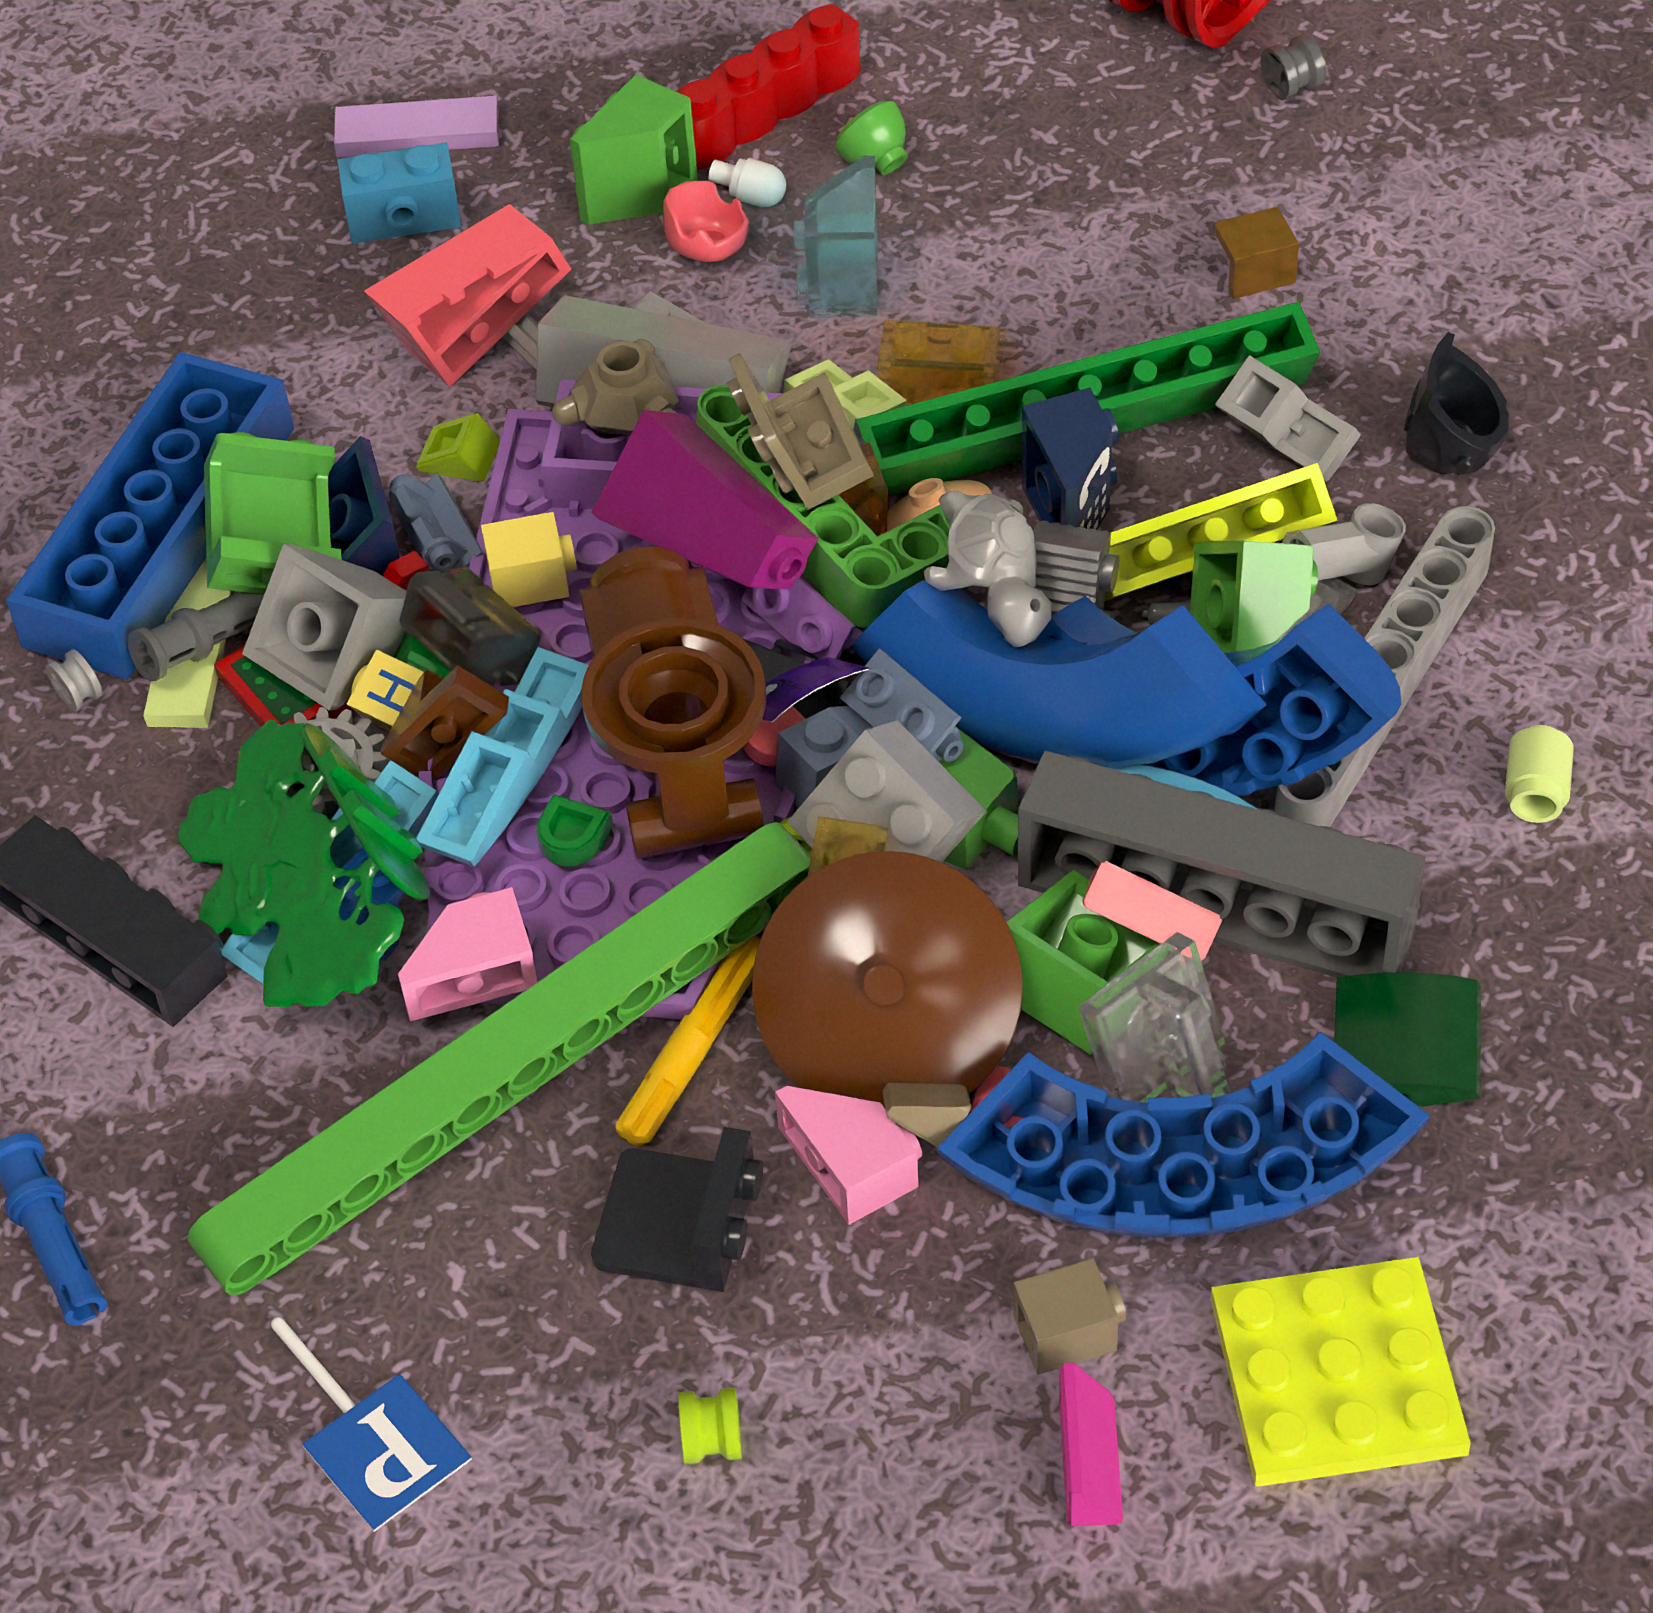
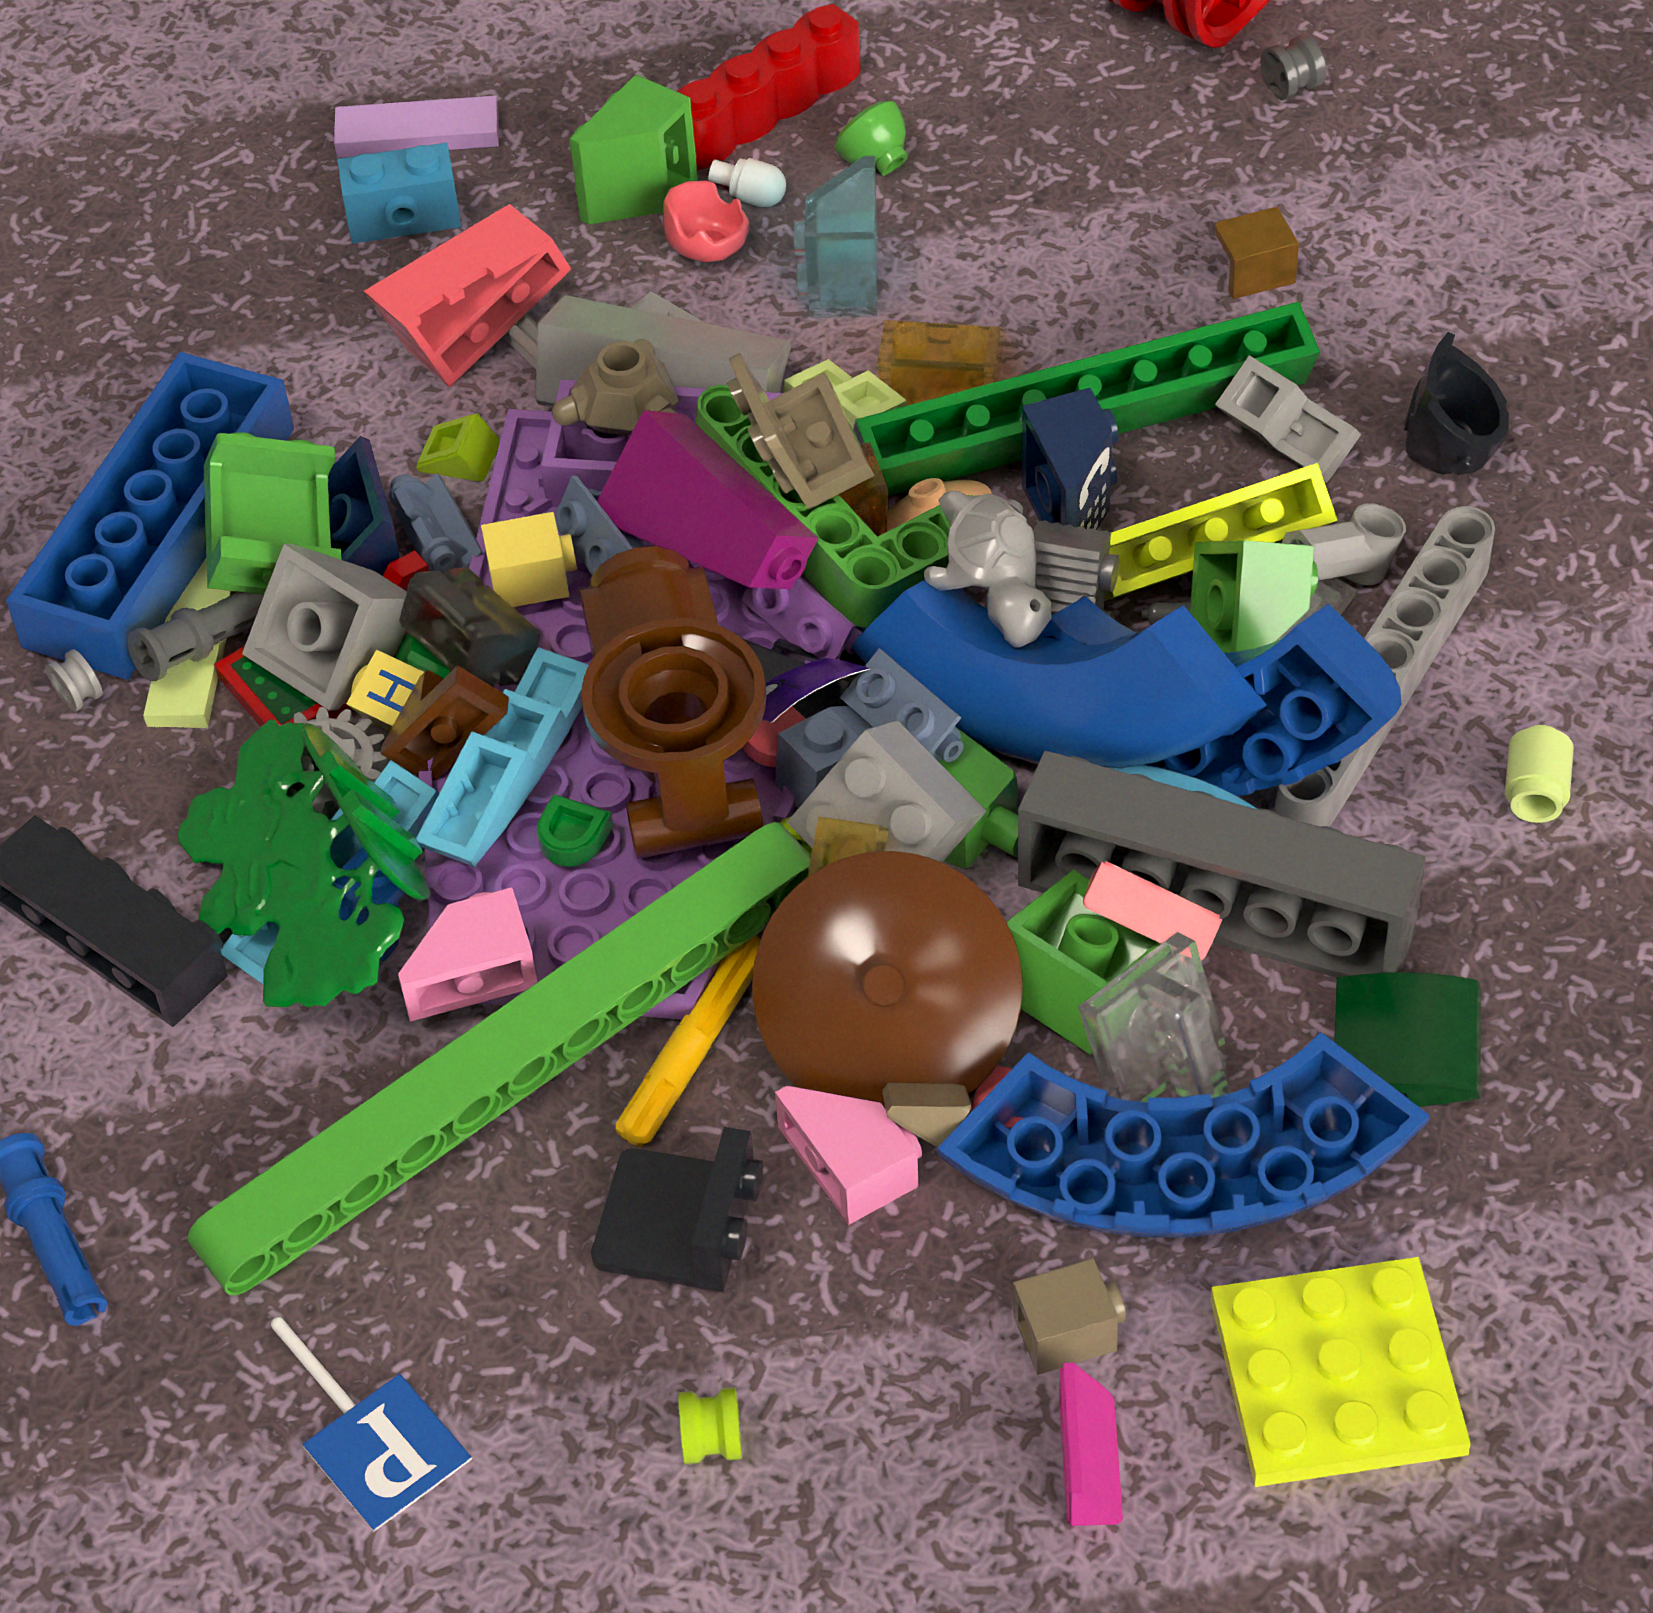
none -> sand blue hinge [555,475,644,576]

